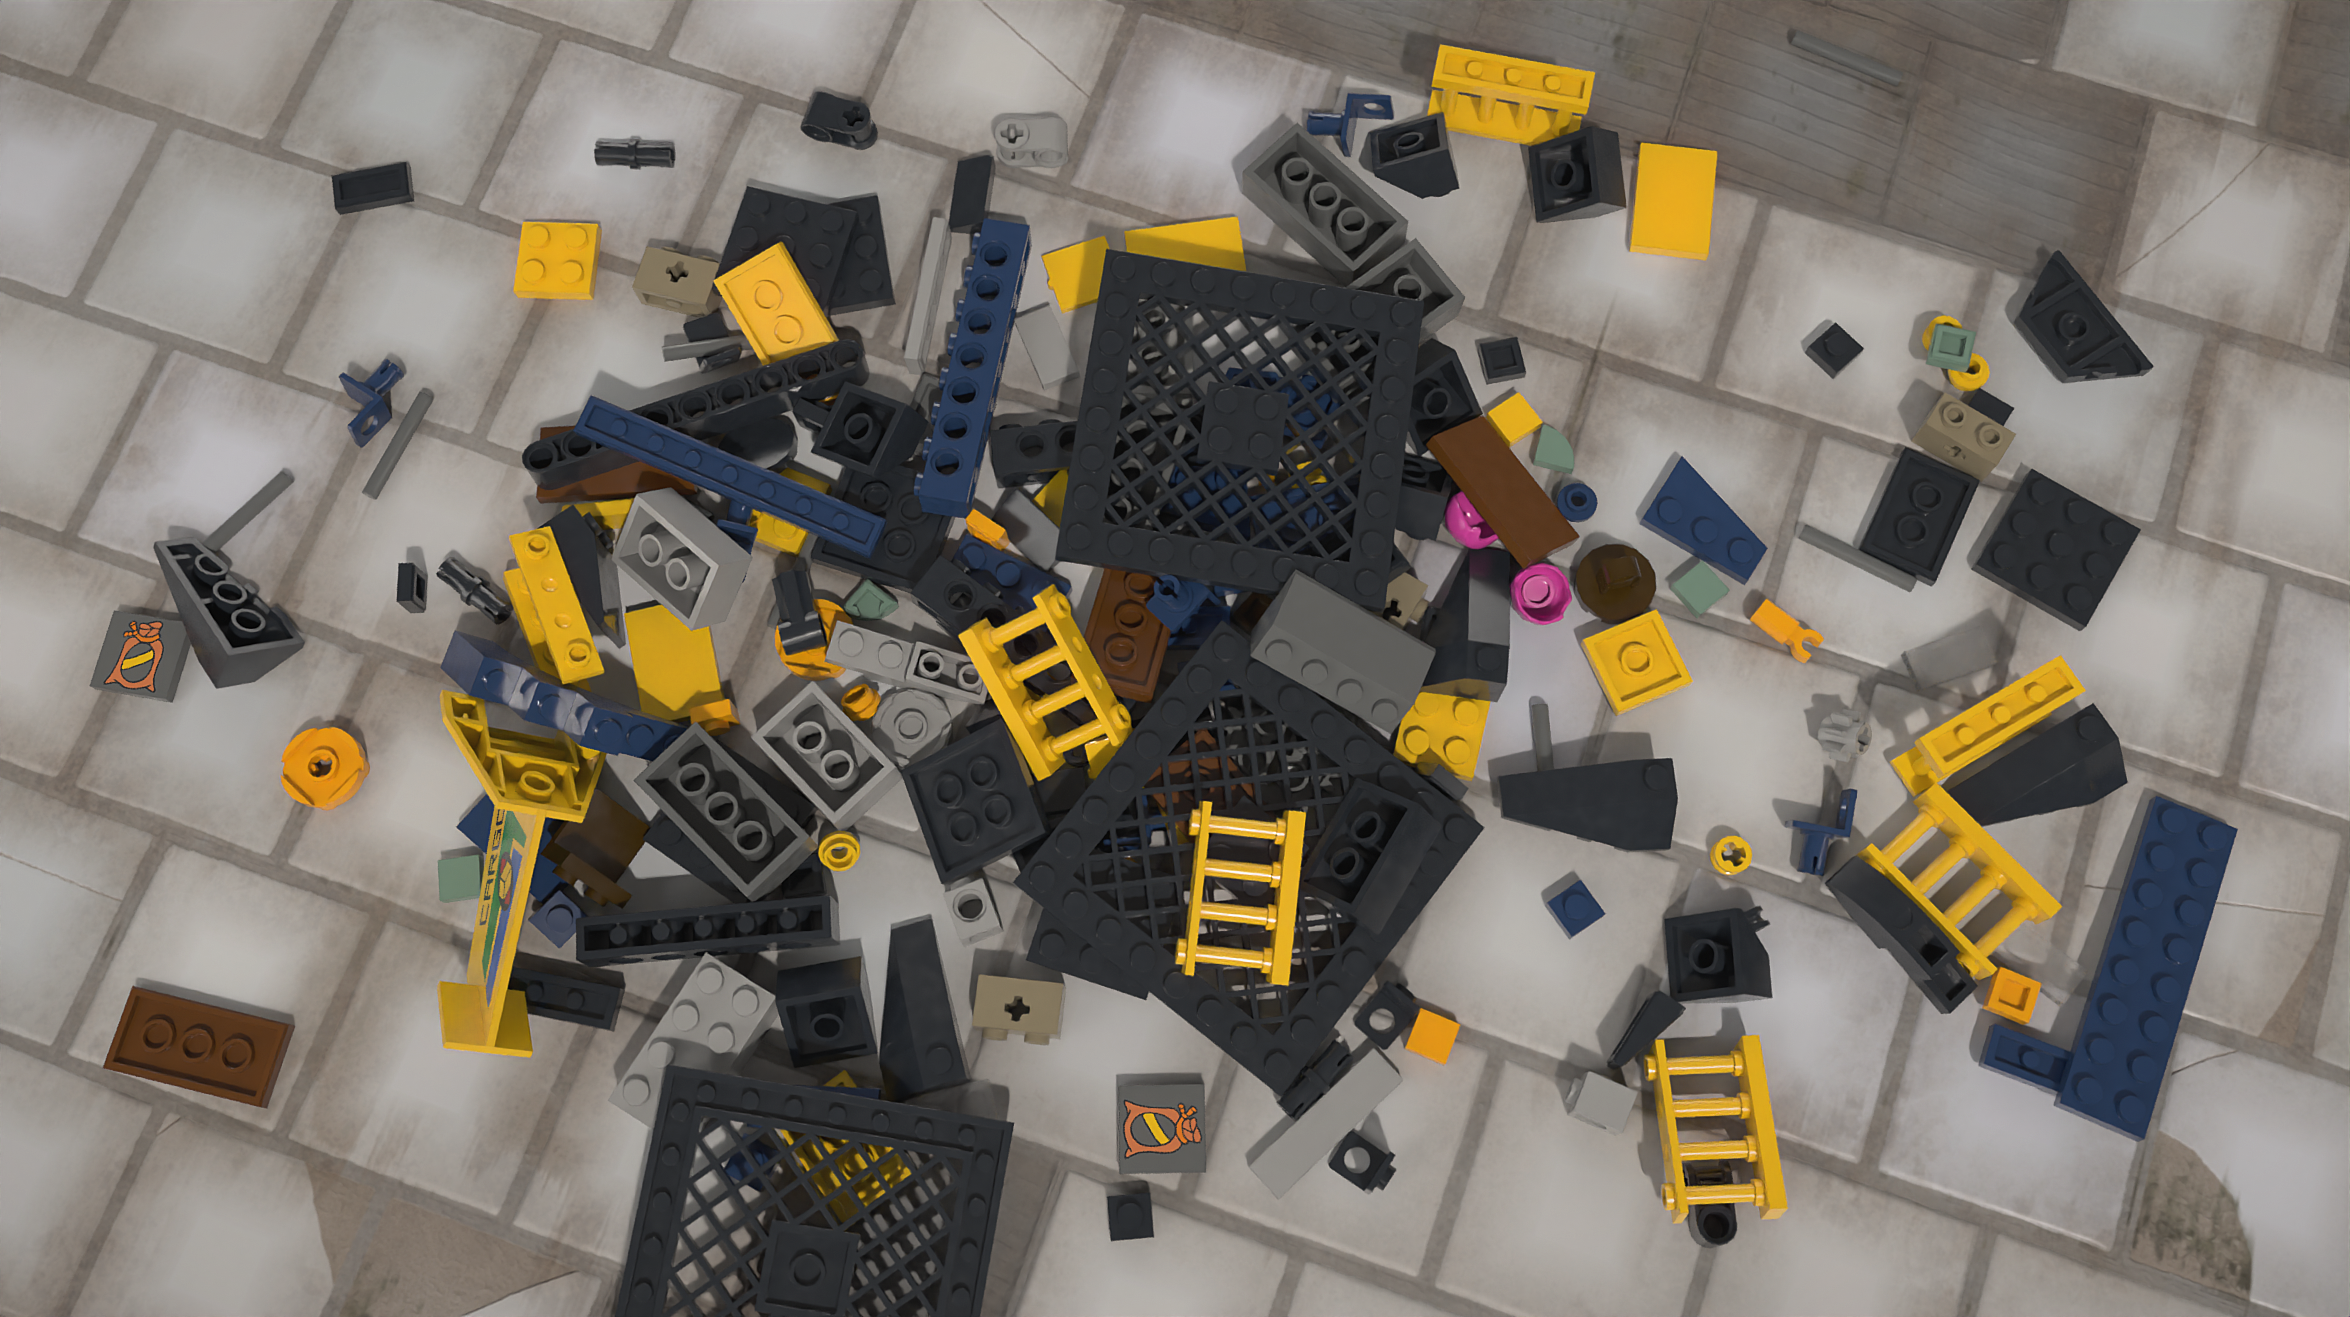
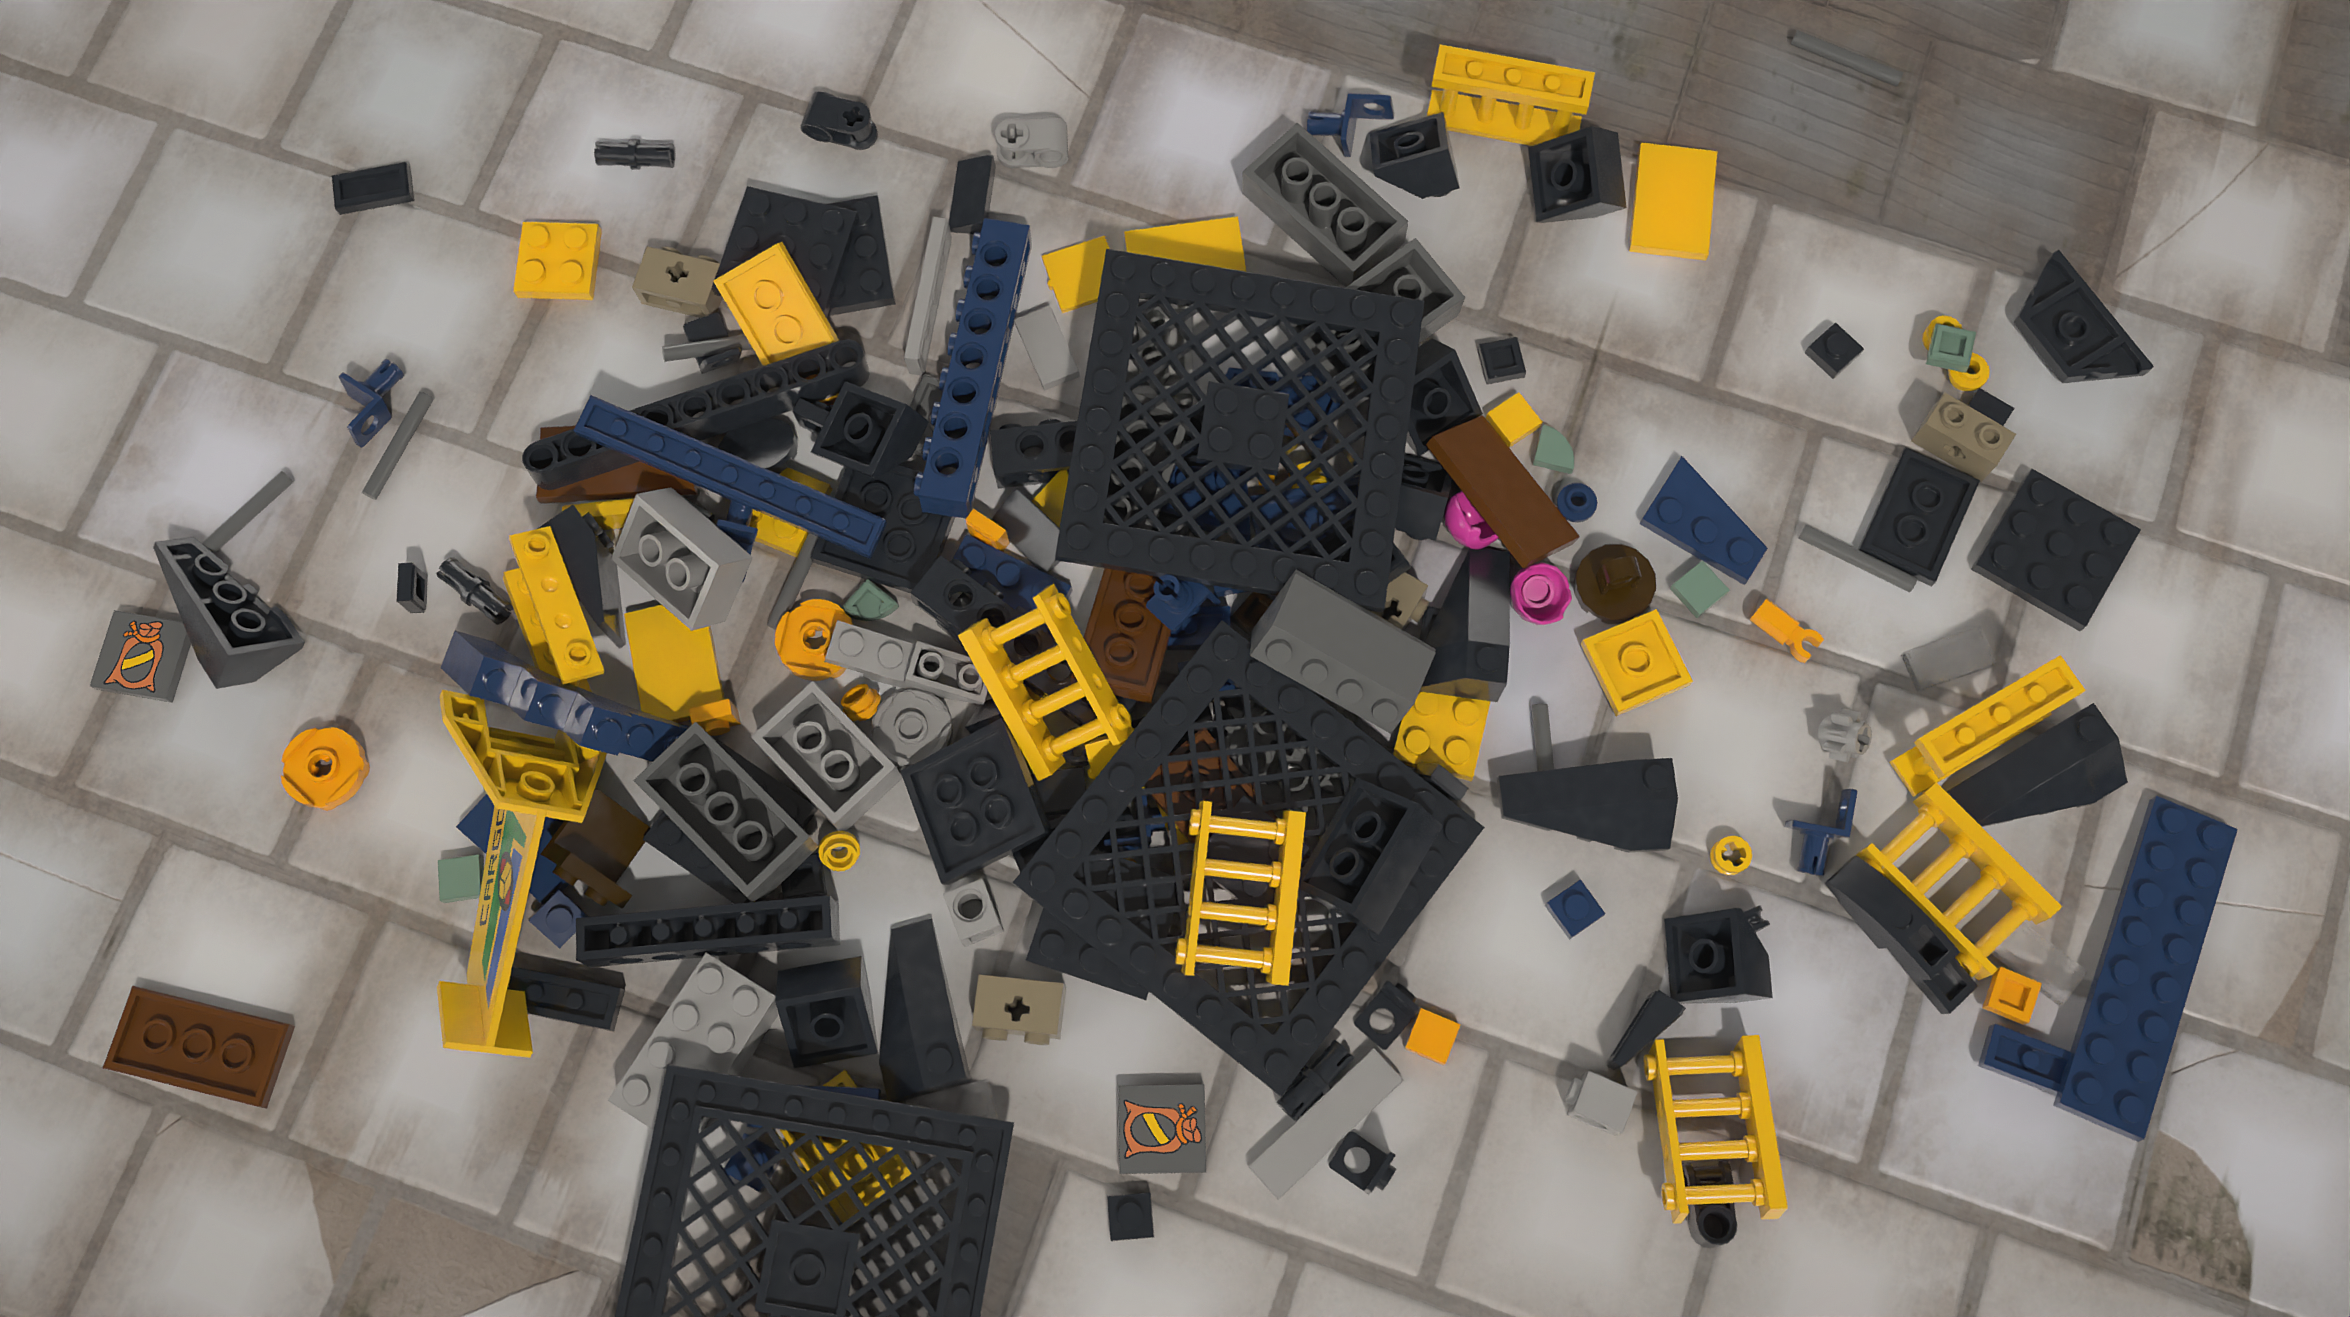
black piece [772,570,827,656] -> none

